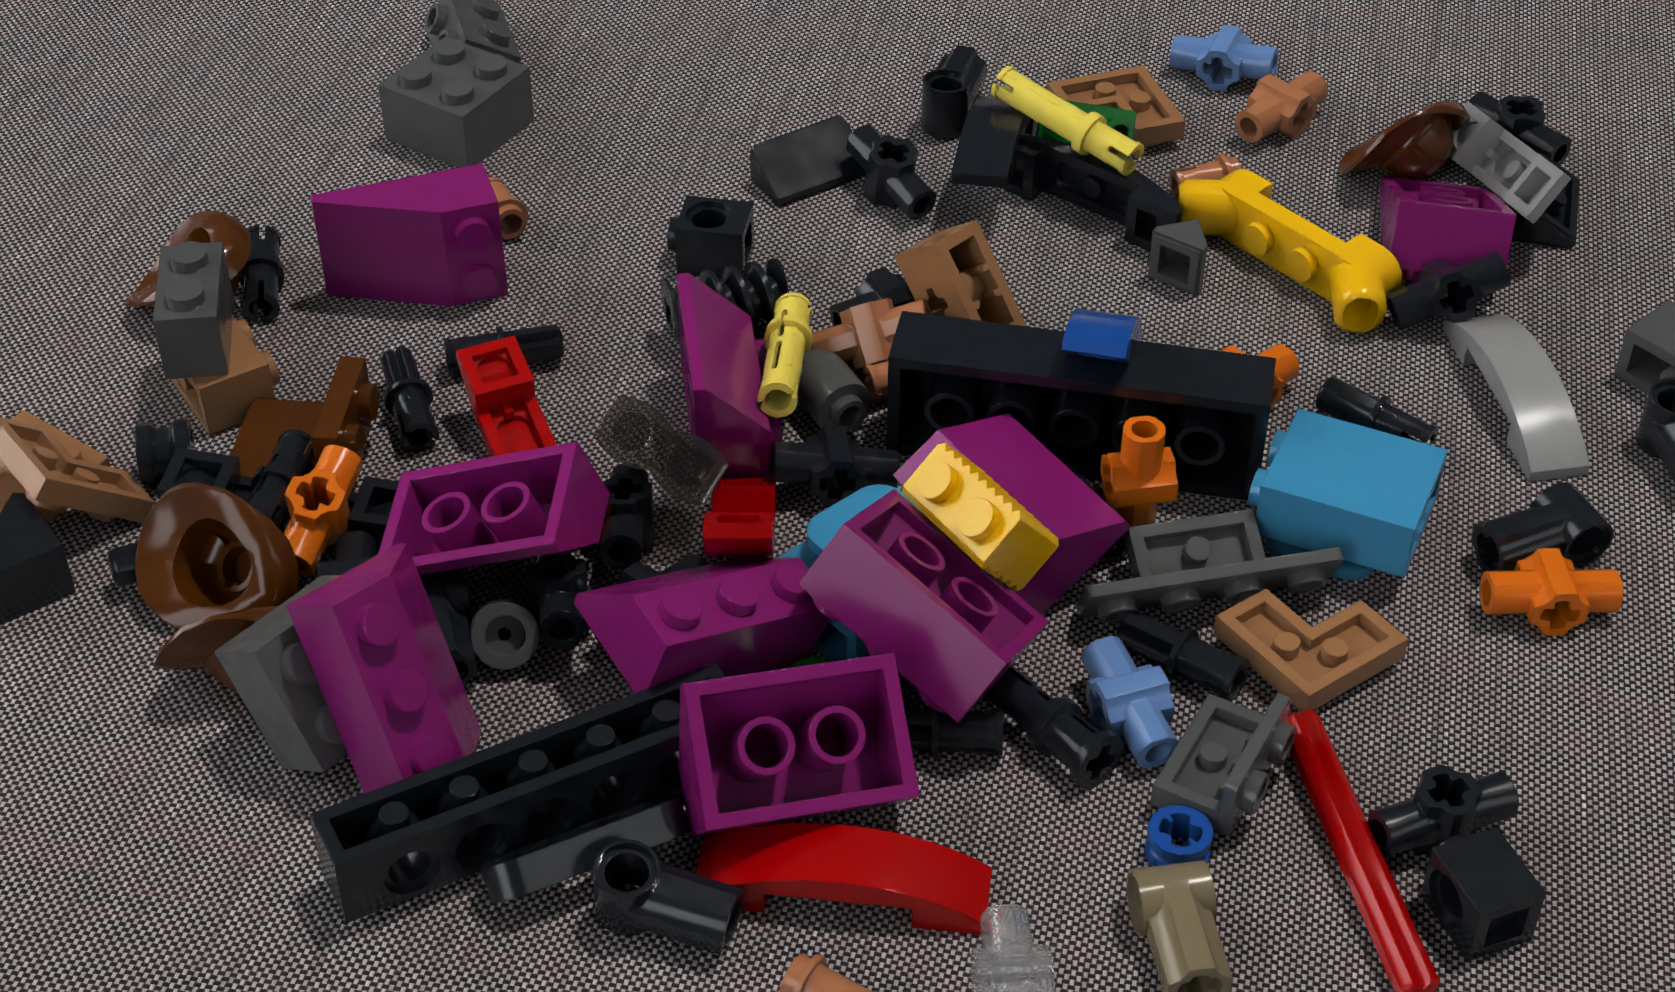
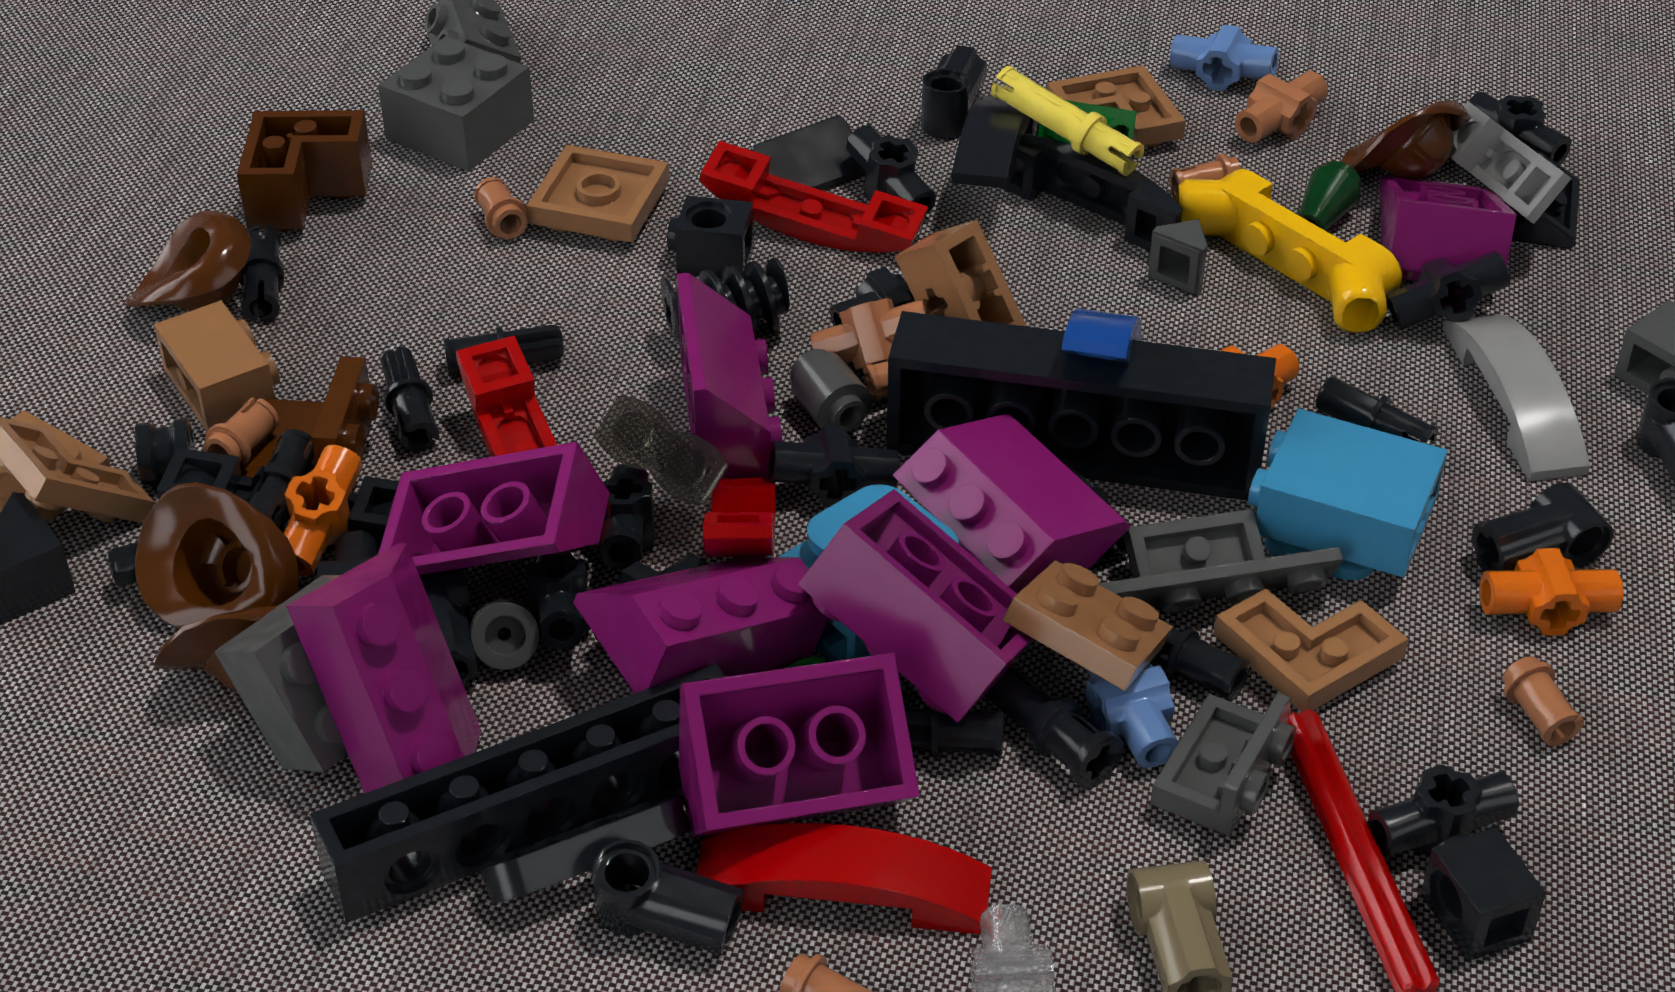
dark grey brick [153,241,234,379] -> none
magenta slope [310,163,508,306] -> none
light yellow pin [757,292,813,418] -> none
yellow brick [902,443,1059,592] -> none
orange axle [1100,415,1178,527] -> none
blue bush [1145,805,1214,866] -> none
none -> nougat pin [203,397,279,468]
none -> reddish brown brick [237,110,372,232]
none -> medium nougat plate [526,145,670,243]
none -> red slope [699,140,928,252]
none -> medium nougat plate [1002,560,1173,691]
none -> dark green cone [1298,161,1361,231]
none -> nougat pin [1502,656,1584,746]

